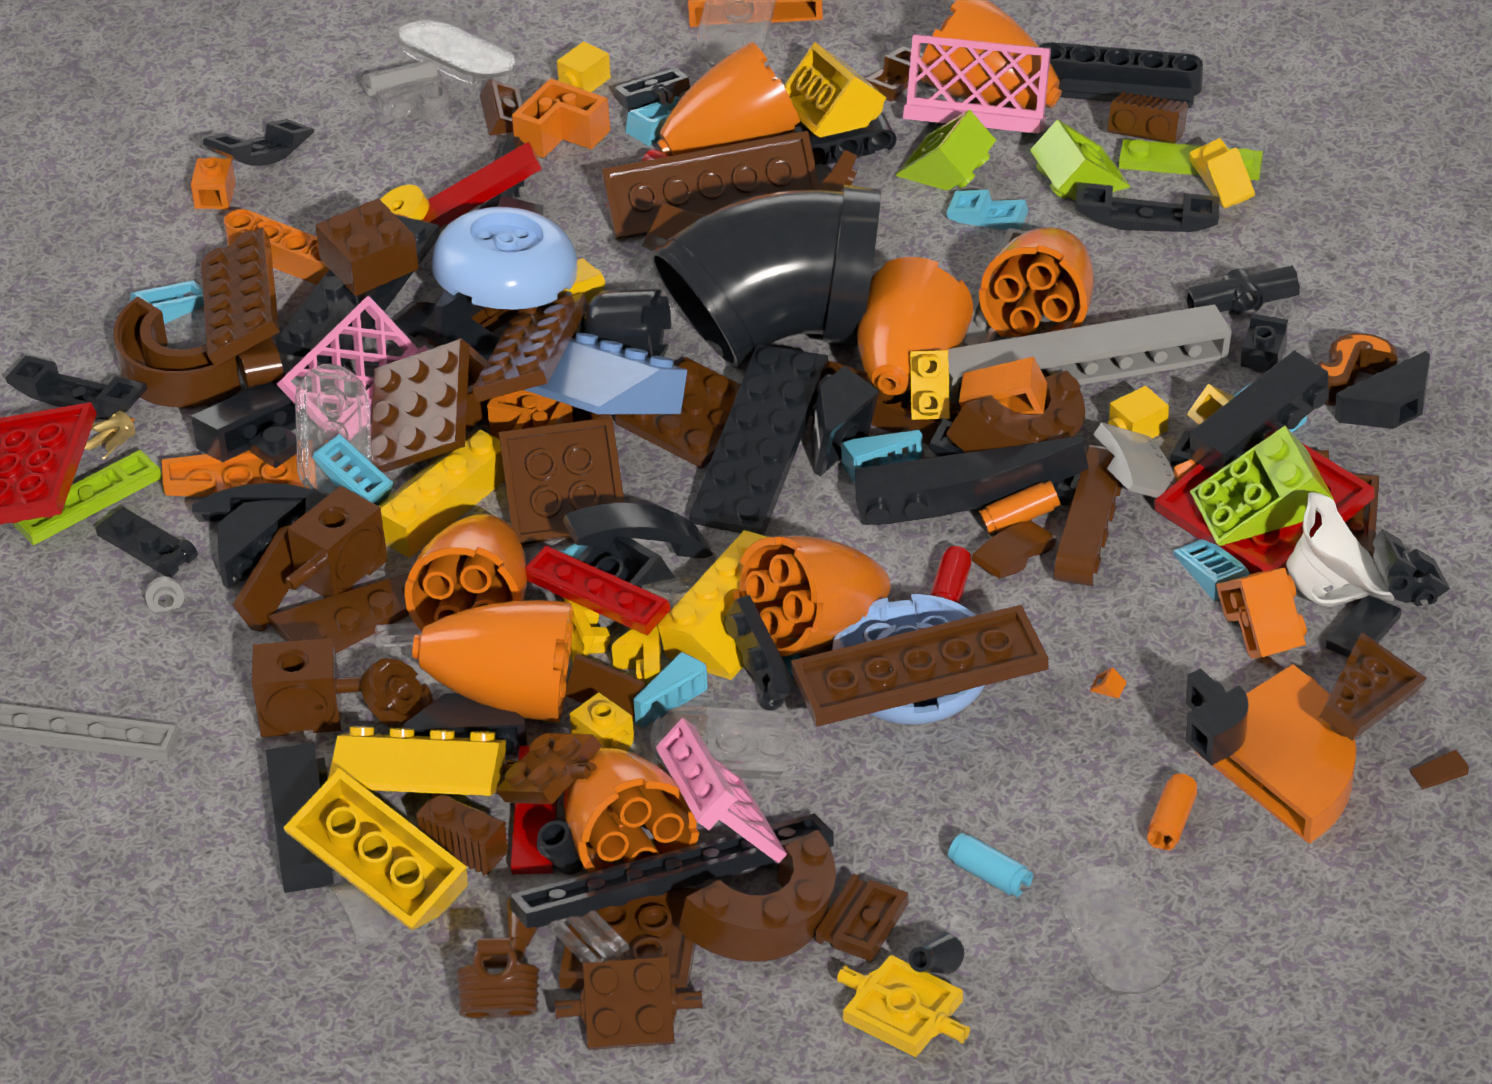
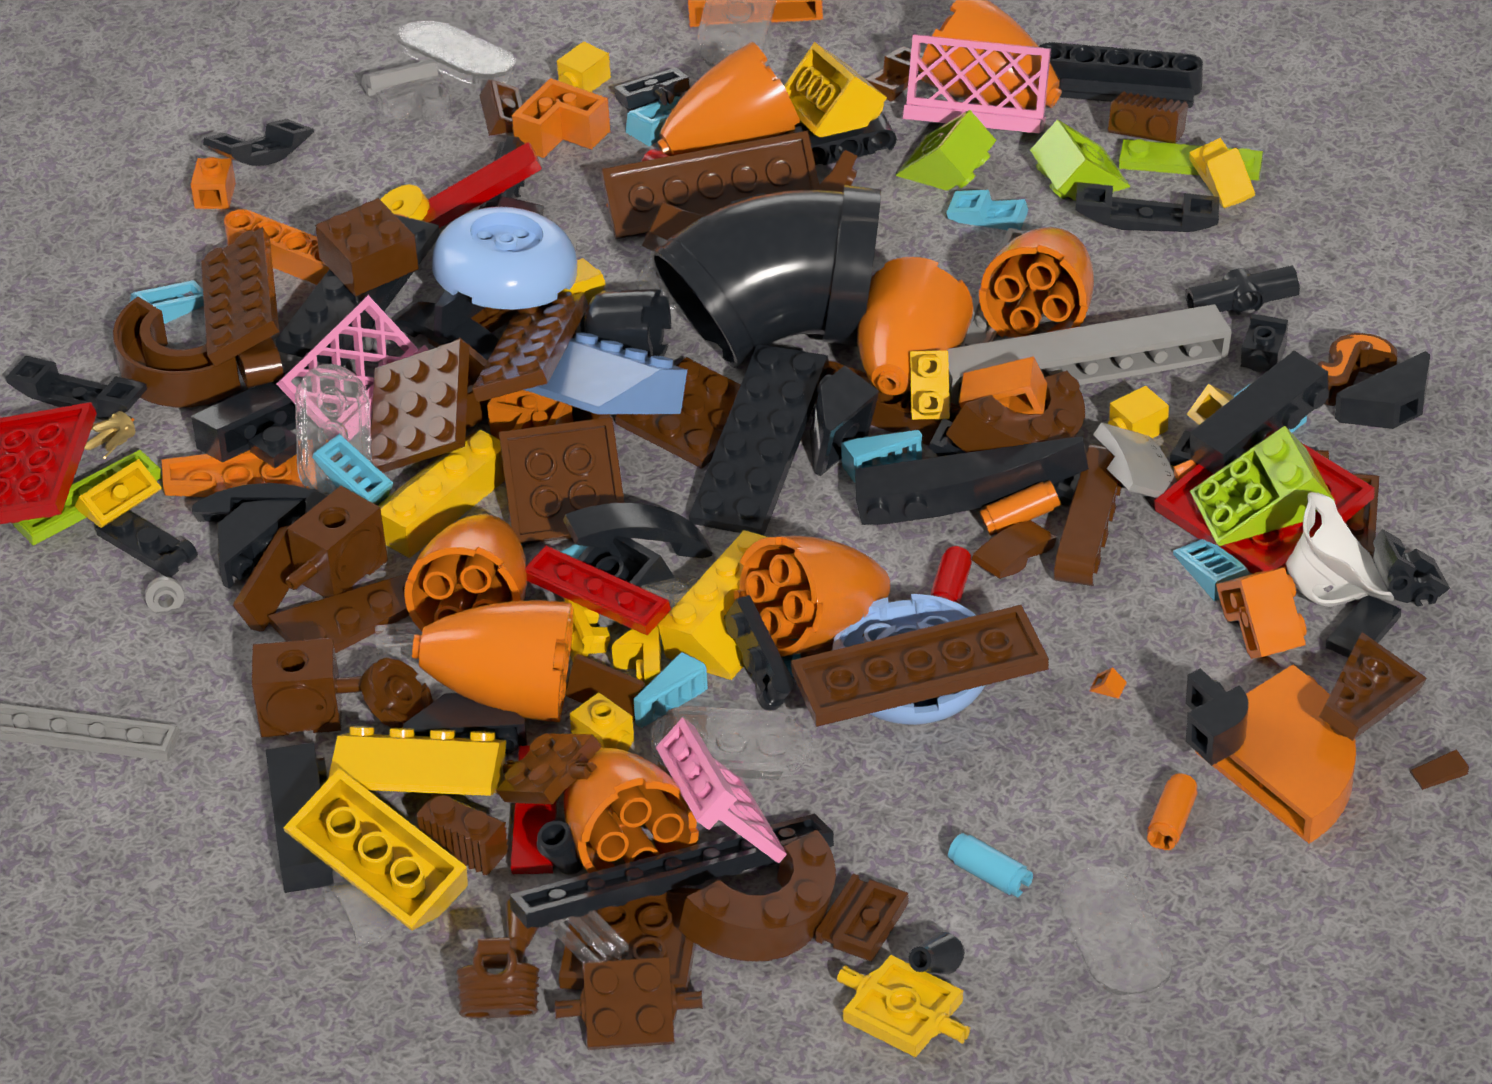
none -> yellow slope [75,459,162,528]

